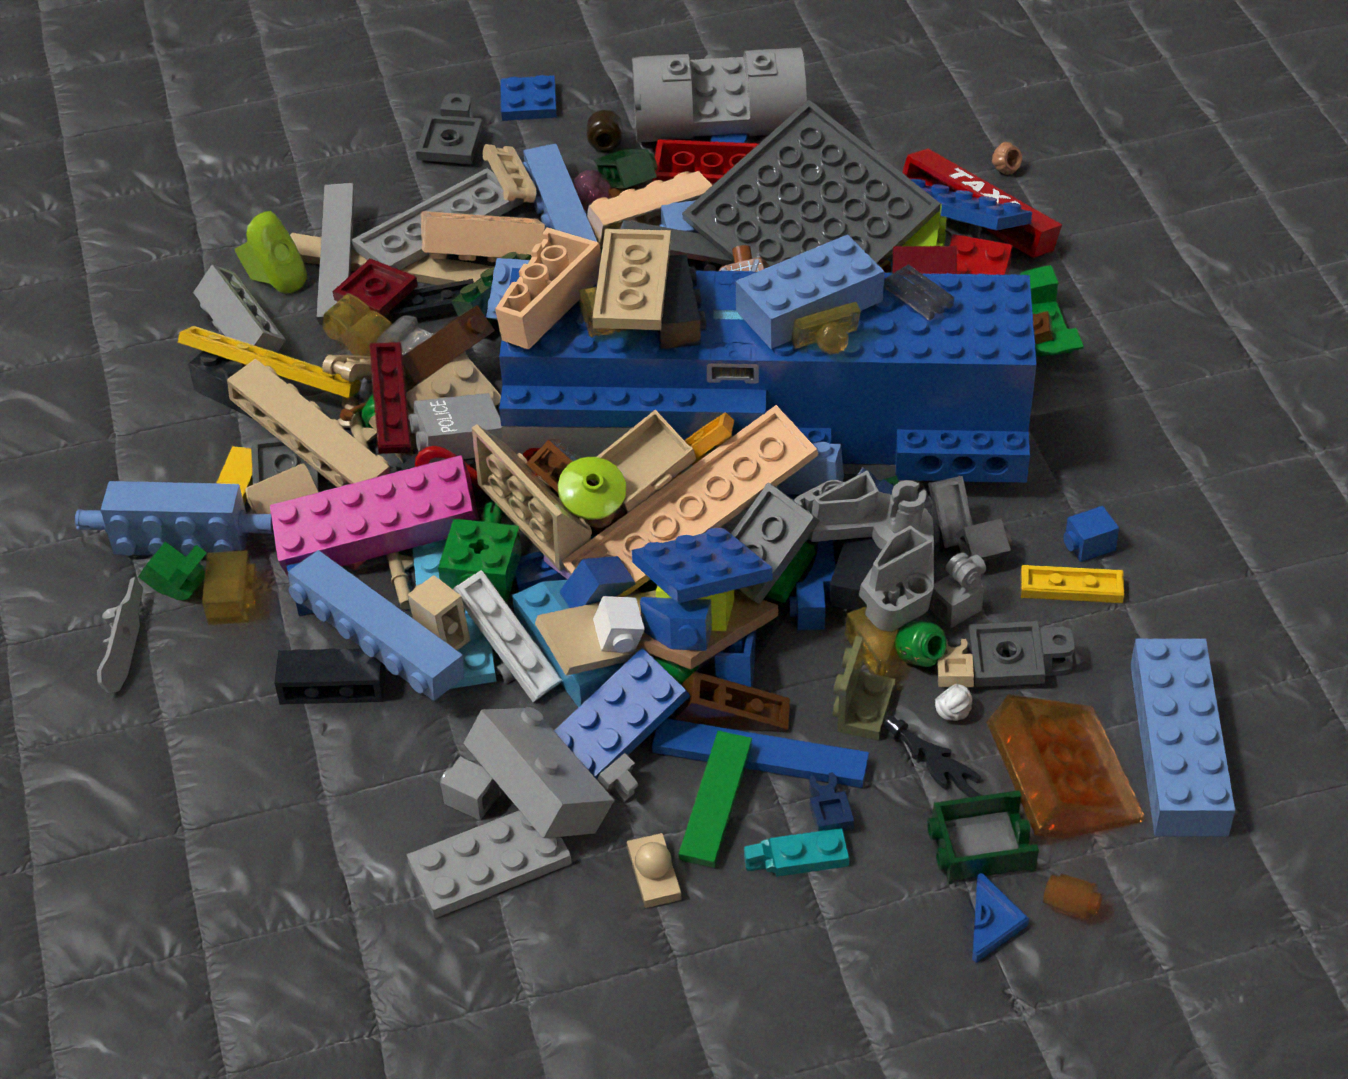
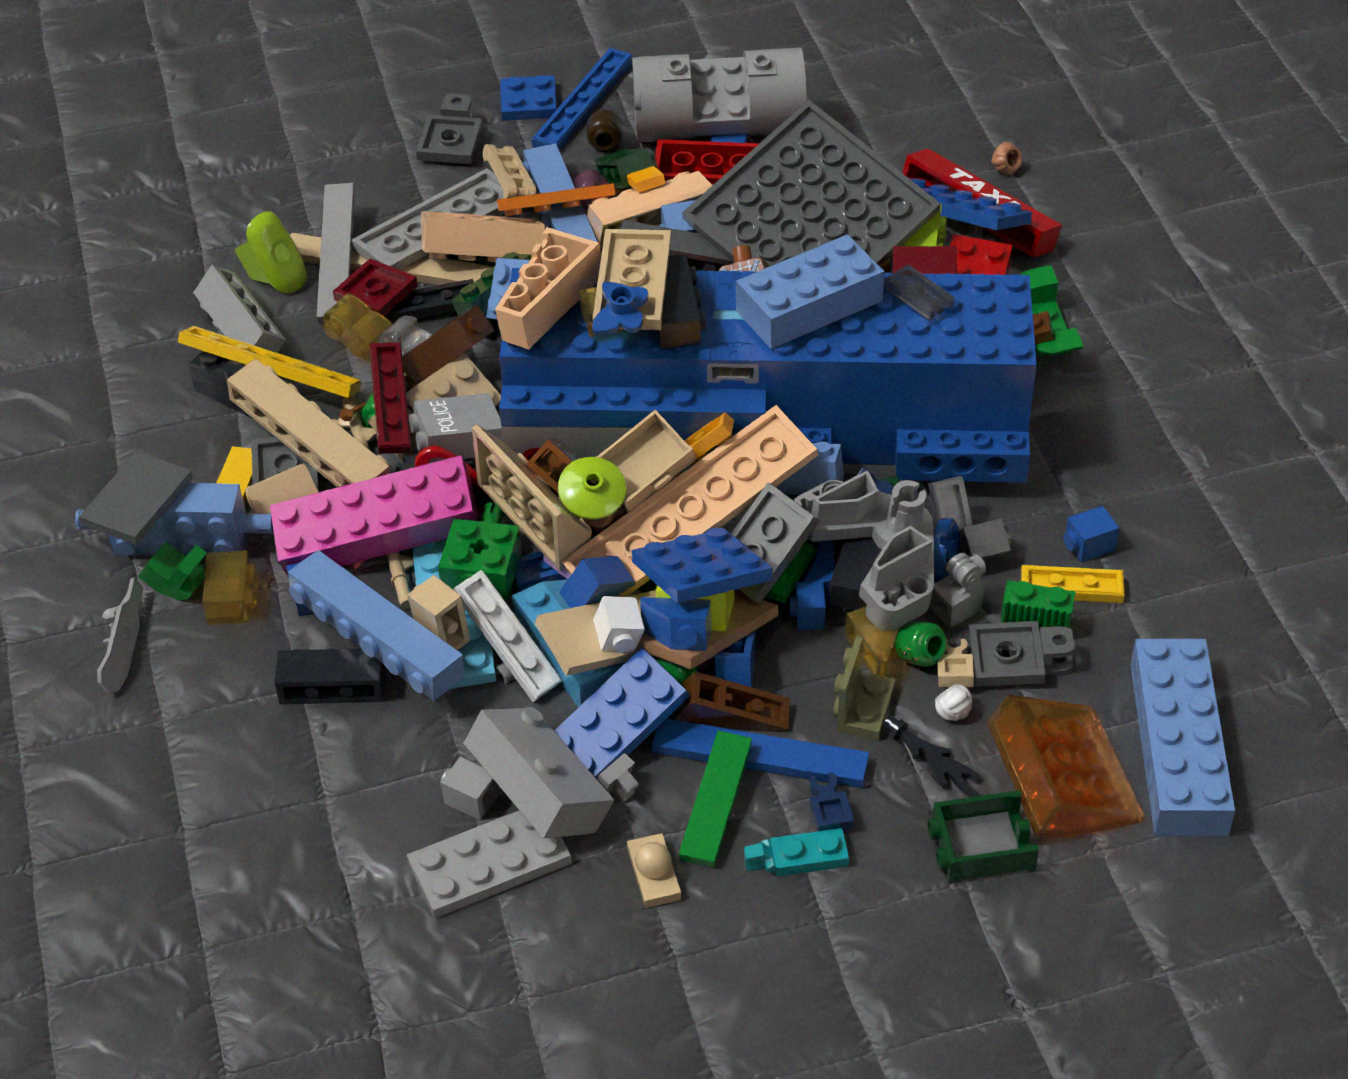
tan plate [322,355,372,382] -> none
clear yellow tile [791,302,861,354] -> none
blue tile [972,873,1029,963] -> none
clear orange brick [1043,873,1103,921] -> none
none -> dark grey tile [79,451,193,545]
none -> orange plate [496,183,615,216]
none -> blue tile [532,48,633,150]
none -> blue animal [592,282,649,336]
none -> light orange tile [627,166,666,193]
none -> blue tile [934,518,960,583]
none -> green brick [1000,580,1076,640]

